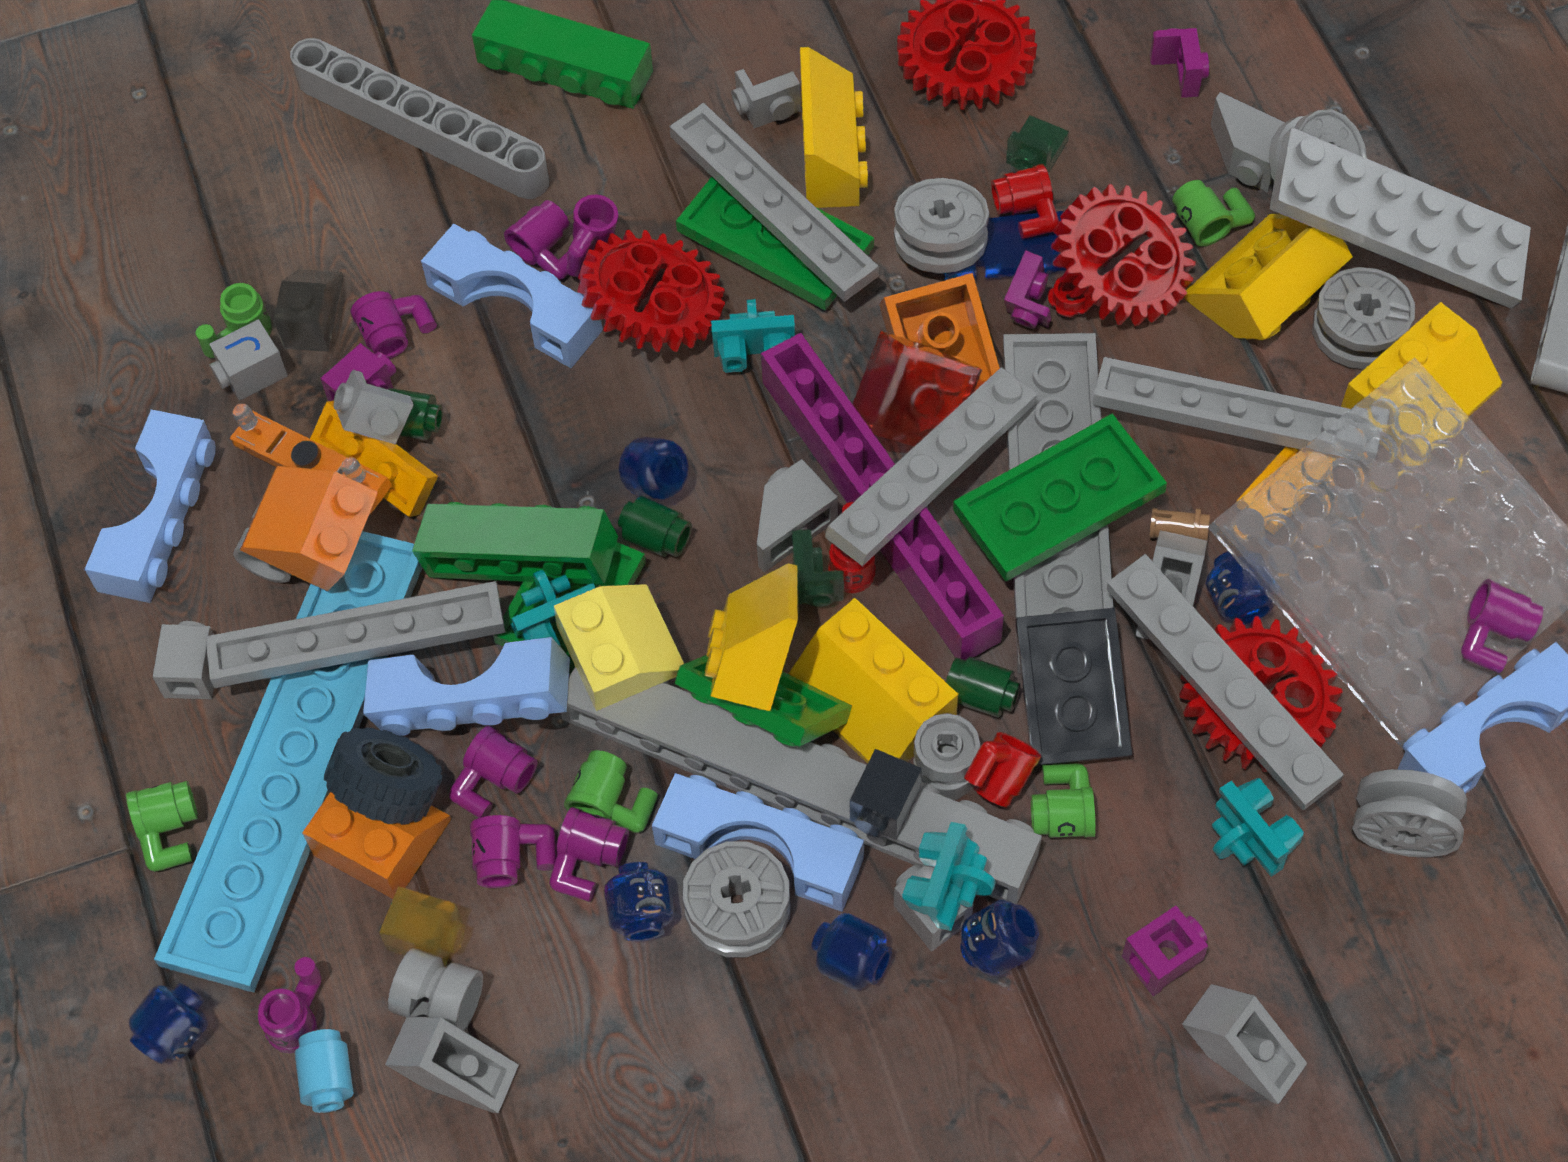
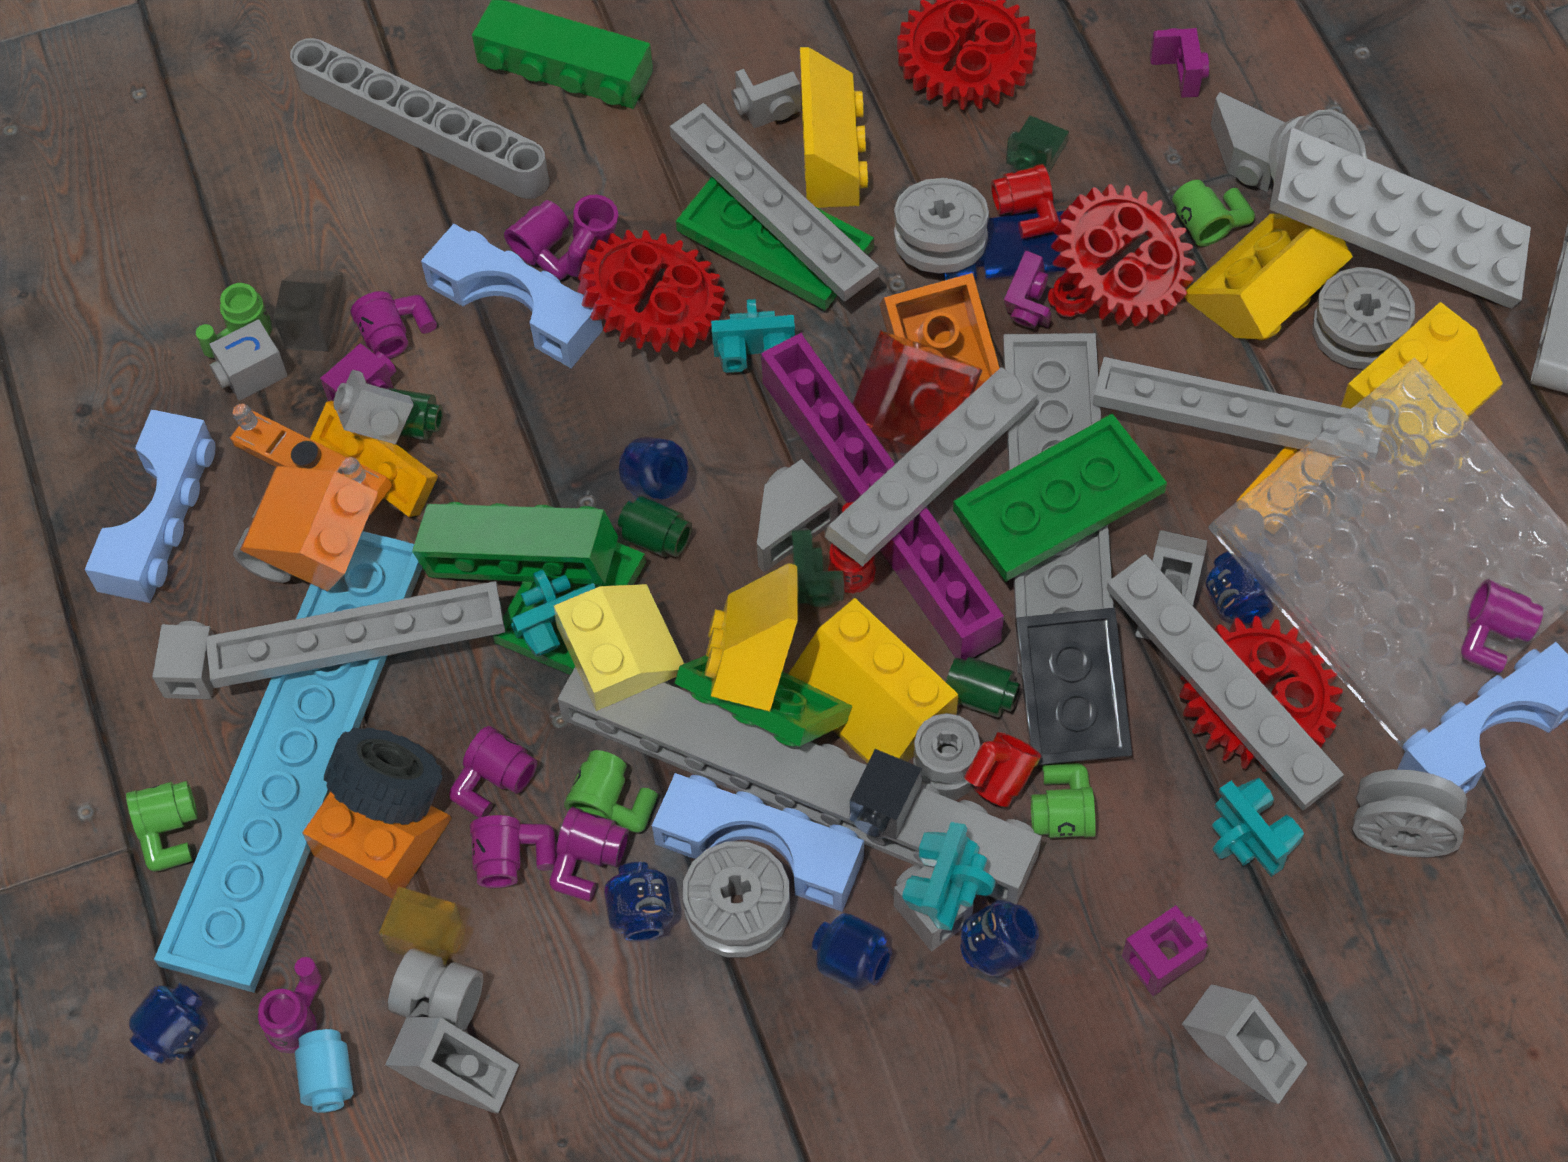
light blue arch [363,637,570,736] -> none
medium nougat pin [1150,508,1210,542] -> none

